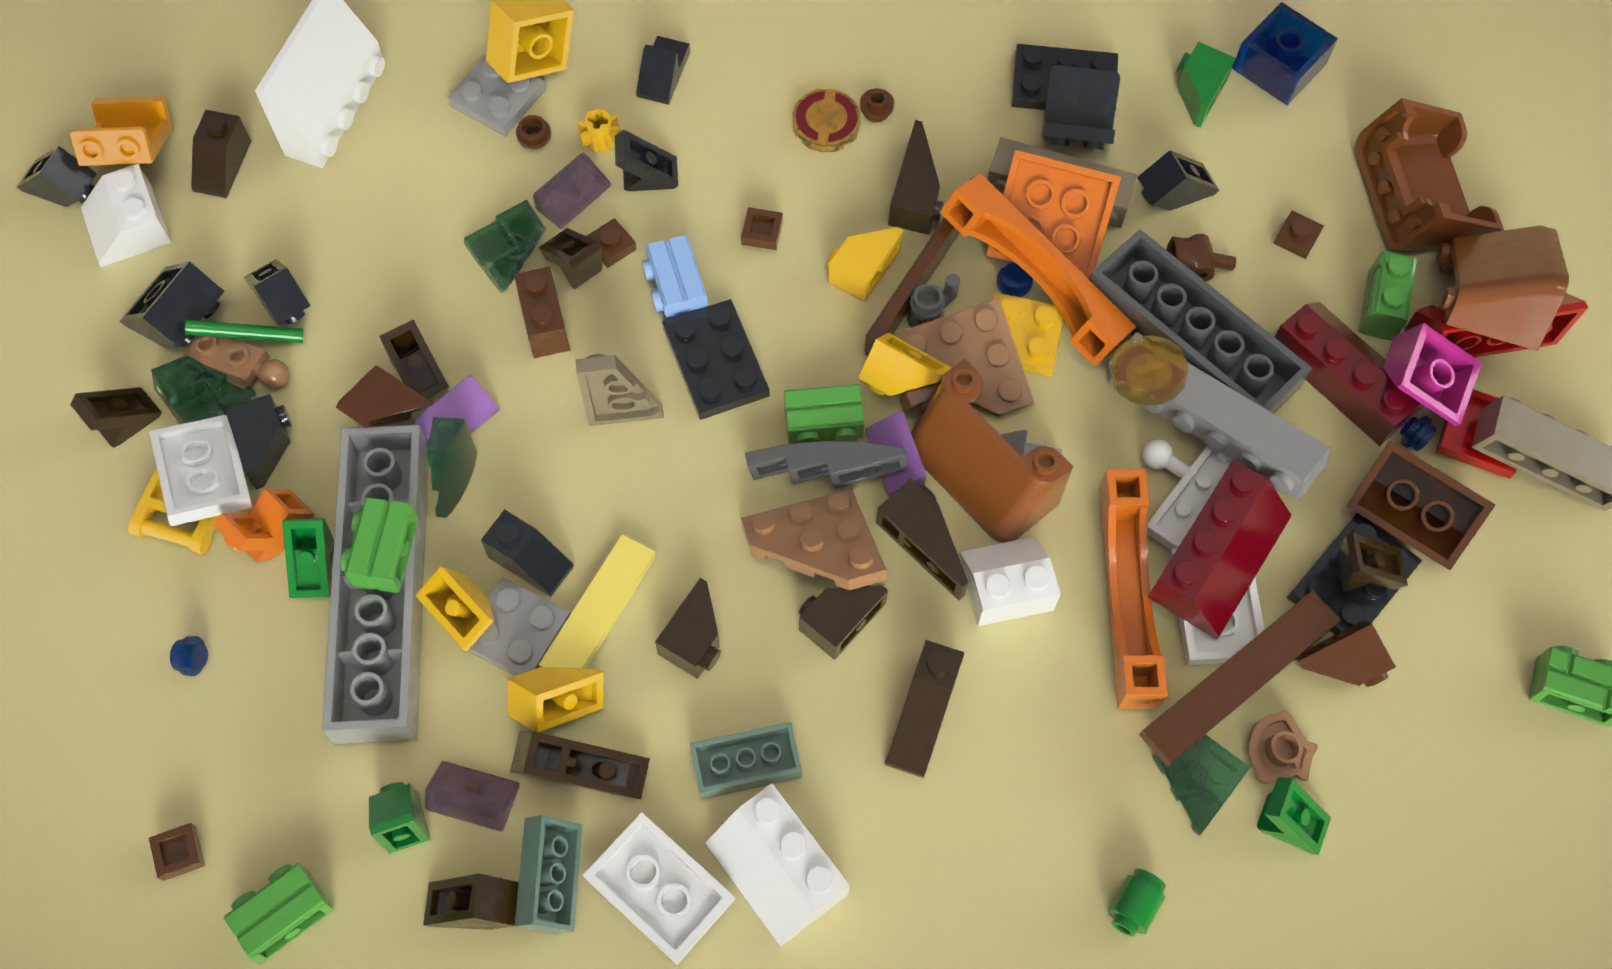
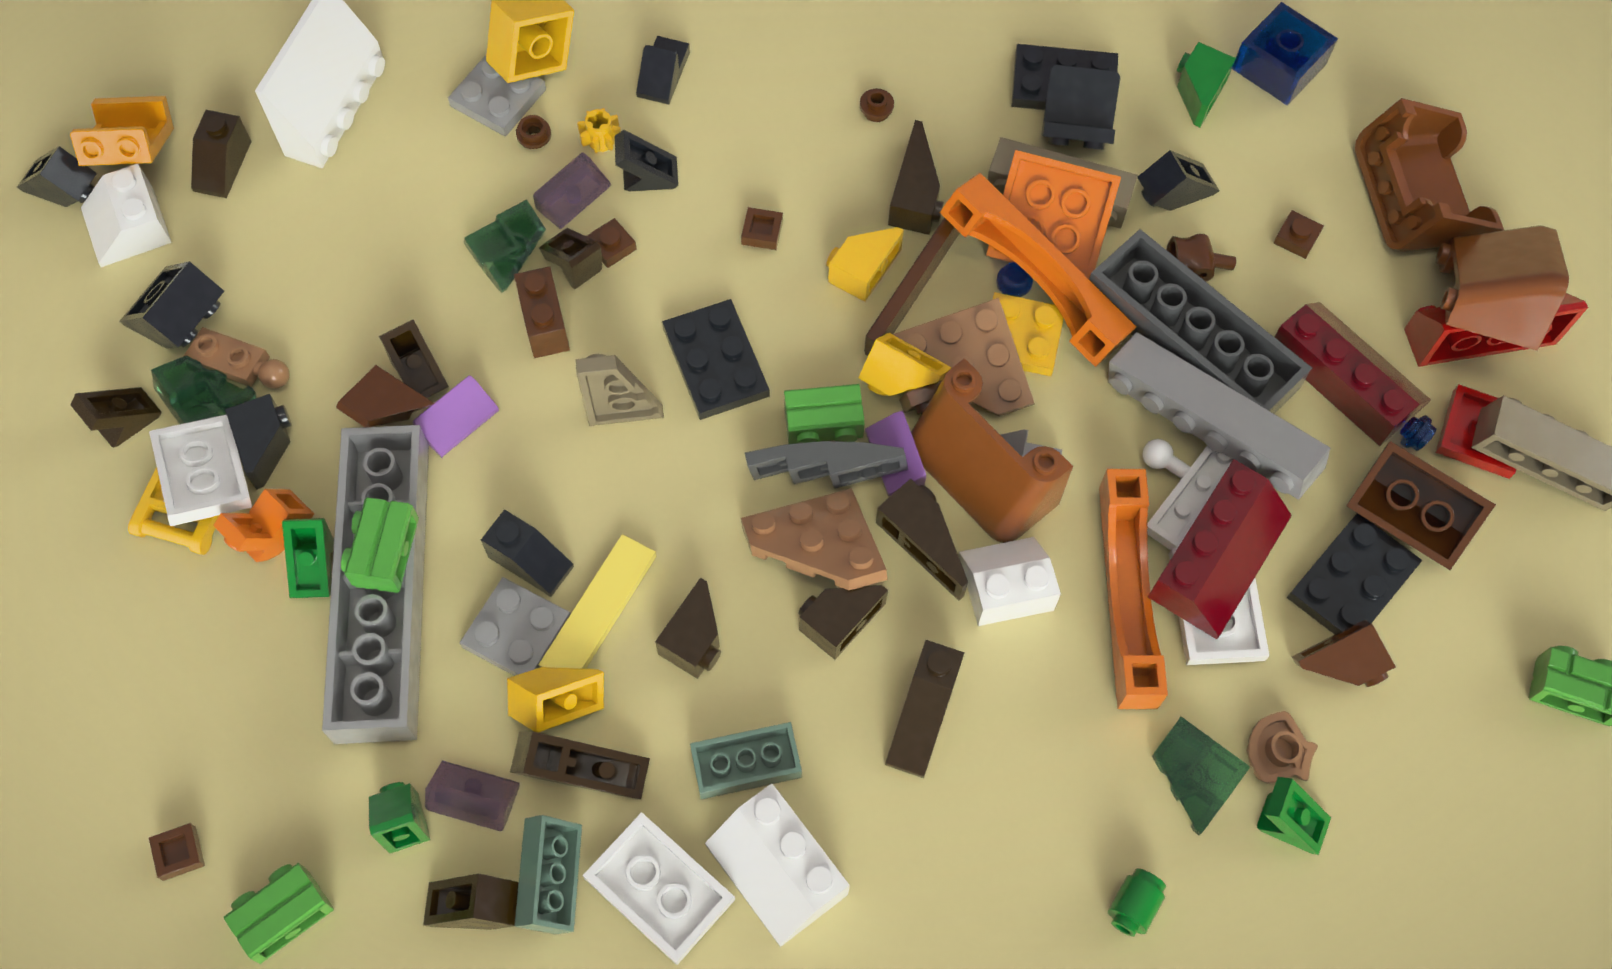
clear blue plate [170,636,208,676] -> none
green bar [185,320,303,343] -> none
black slope [244,259,311,325] -> none
yellow slope [415,566,494,651] -> none
clear green slope [427,417,478,518] -> none
light blue brick [641,235,708,320] -> none
clear yellow tile [792,89,861,152] -> none
dark grey piece [907,274,960,328] -> none
clear yellow tile [1111,335,1188,405] -> none
reddish brown tile [1139,590,1341,767] -> none
dark brown slope [1337,533,1408,591] -> none
bright green brick [1359,251,1417,341] -> none
dark pink slope [1383,323,1482,426] -> none

